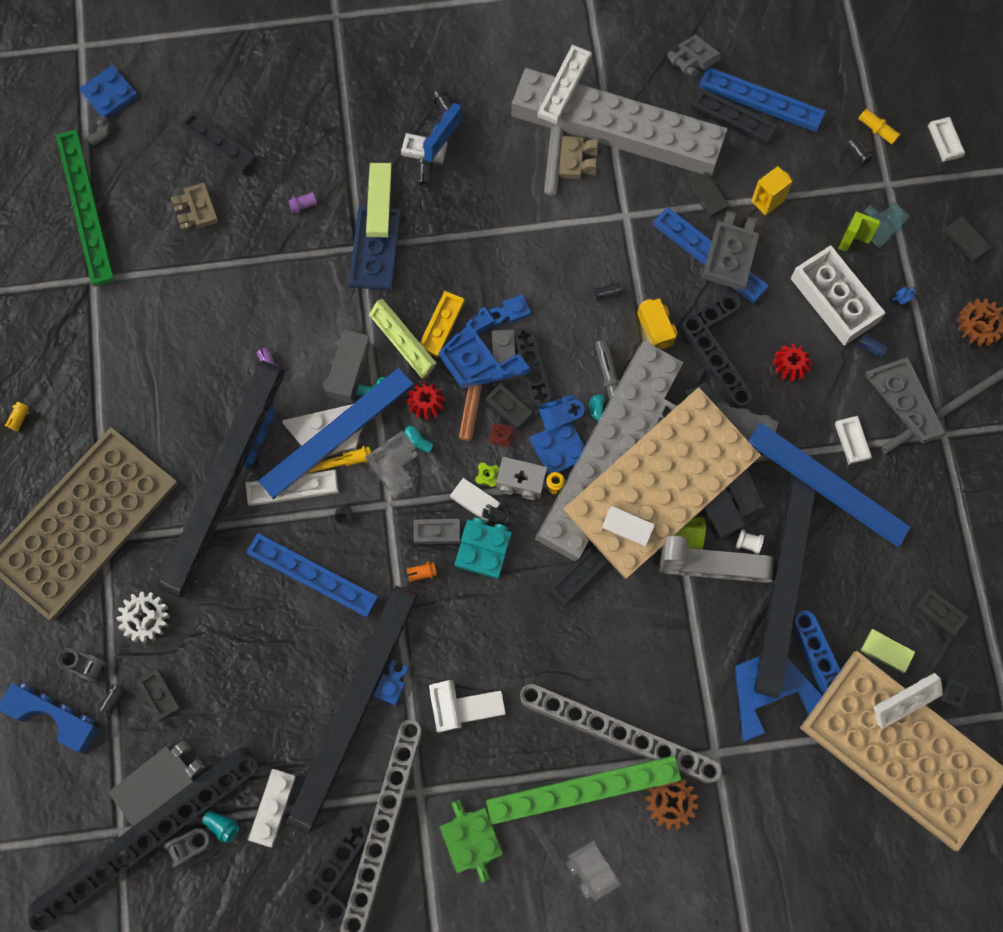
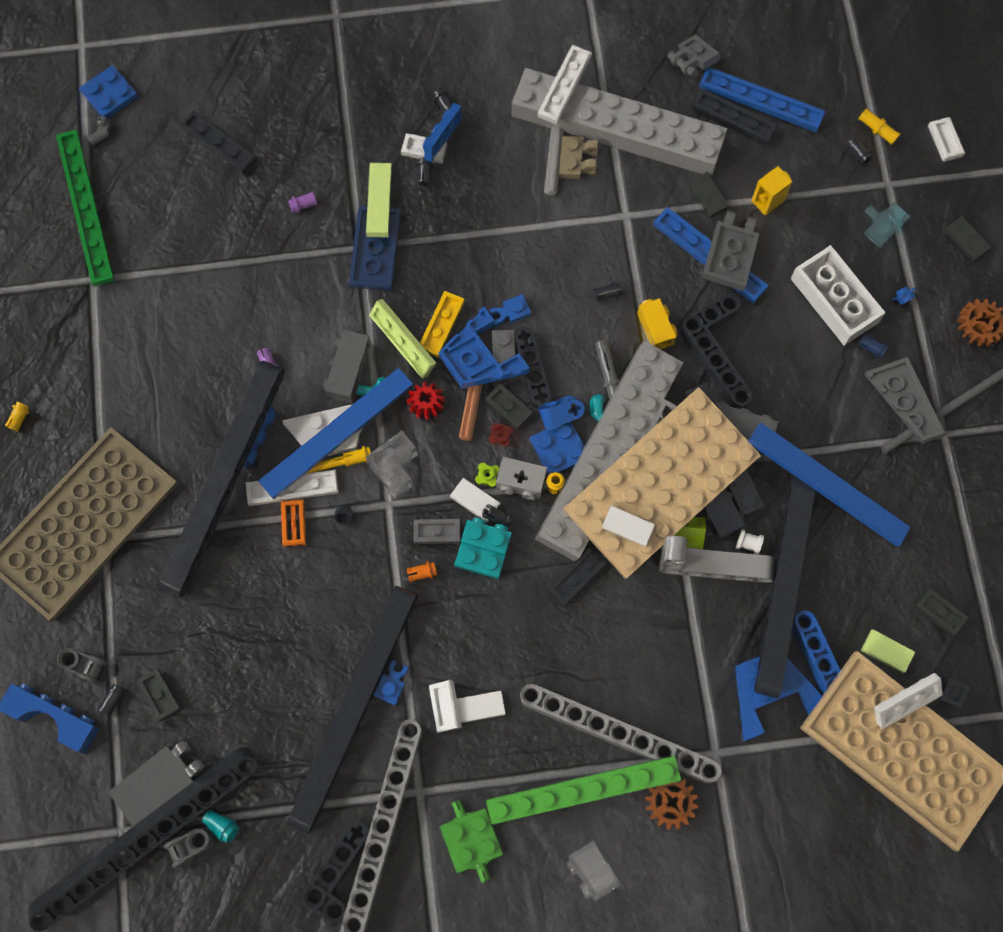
white gear [117,591,170,643] -> none
dark tan plate [171,183,218,231] -> none
blue plate [246,533,378,618] -> none
white plate [248,769,296,848] -> none
teal arm [404,425,433,453] -> none
red gear [773,343,812,382] -> none
white tile [835,416,872,465] -> none
lime panel [839,211,880,252] -> none
none -> orange tile [281,499,306,547]

